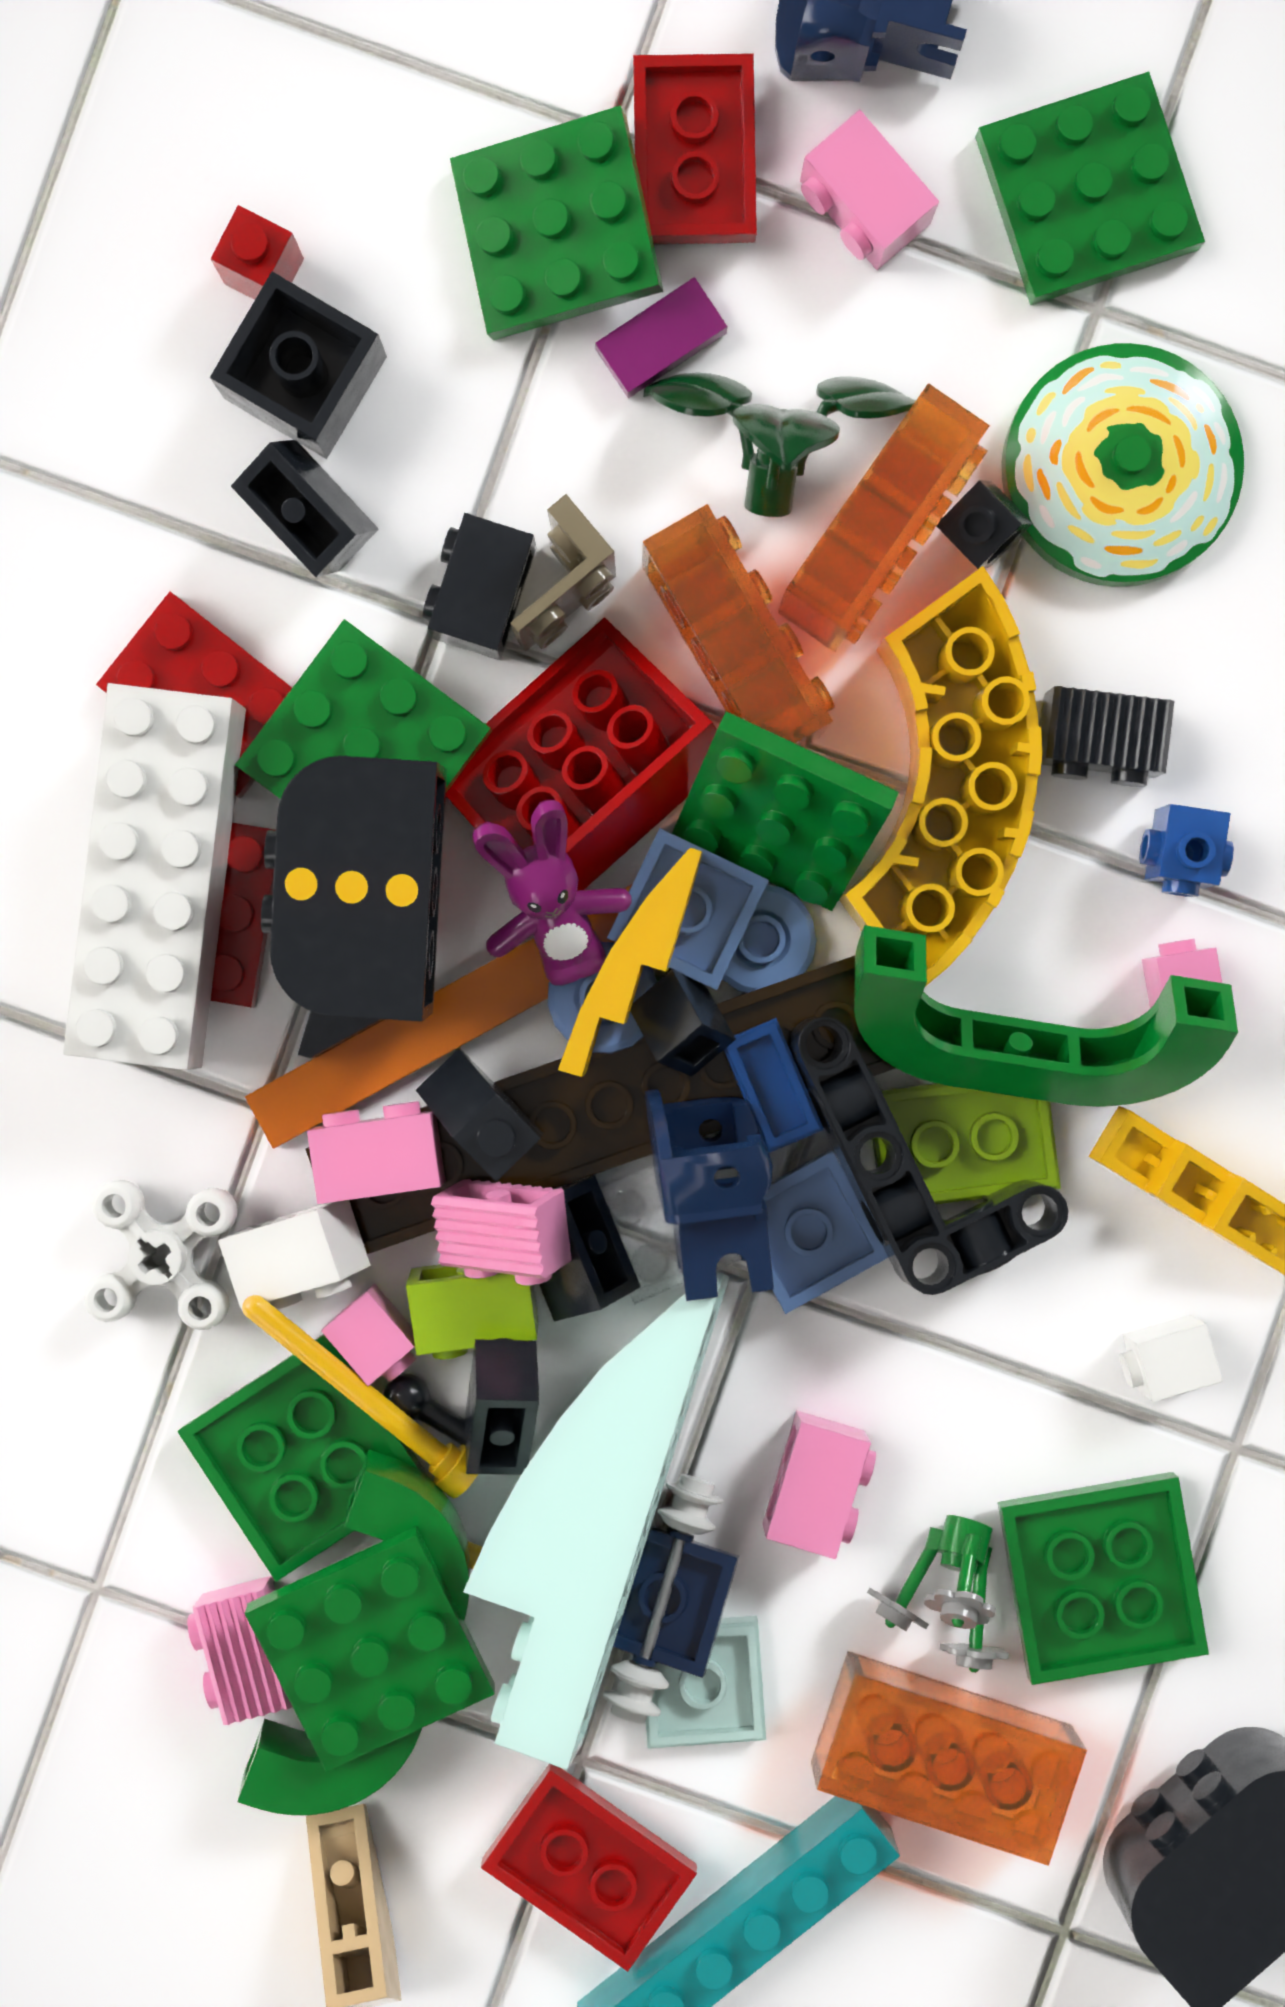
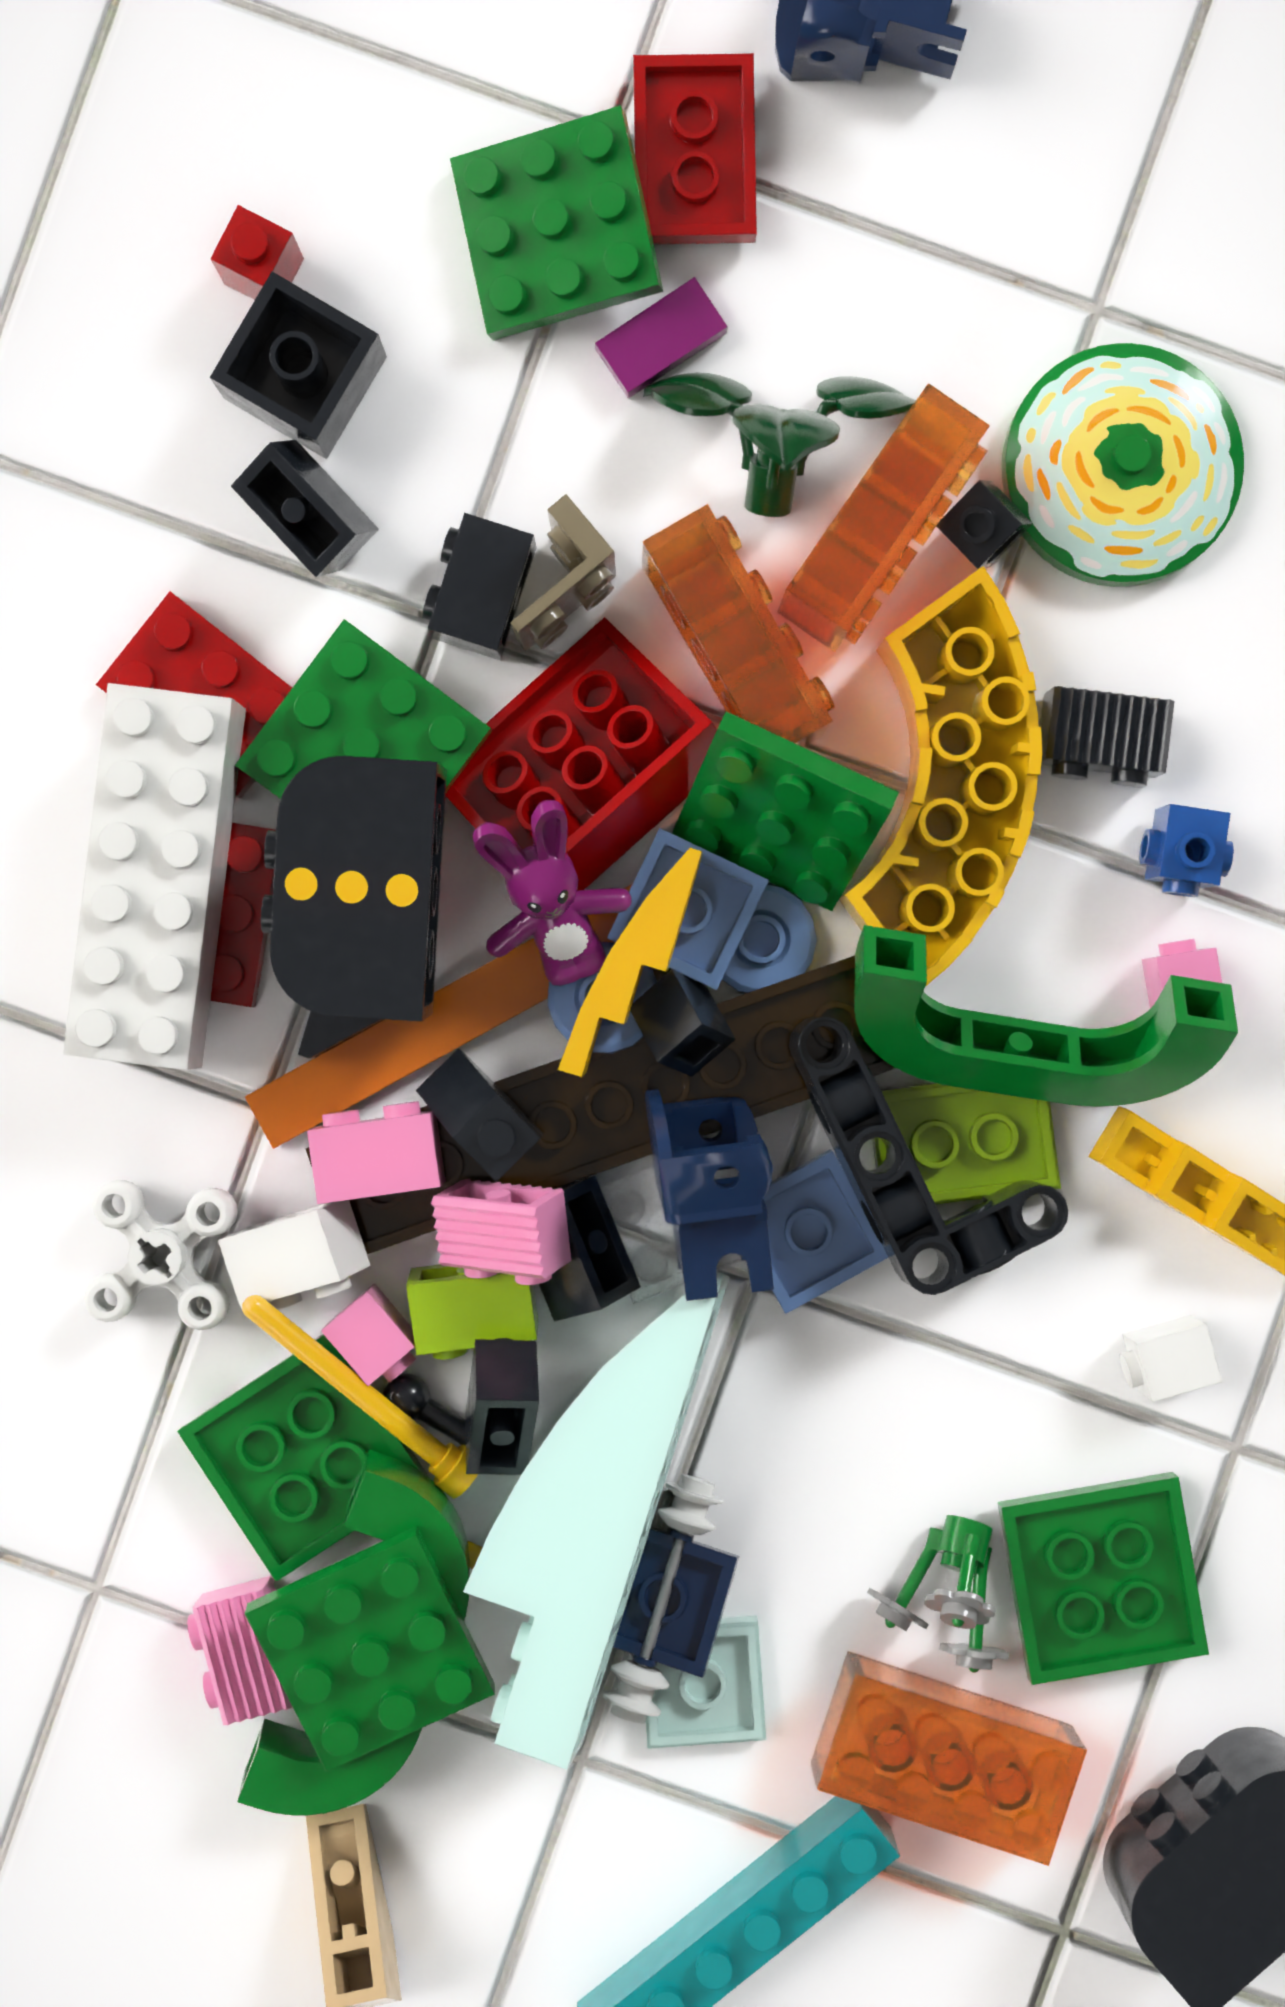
red plate [481,1764,697,1972] -> none
blue tile [723,1018,824,1153] -> none
bright pink brick [762,1410,876,1560] -> none
bright pink brick [800,109,939,270] -> none
green plate [975,71,1205,306] -> none

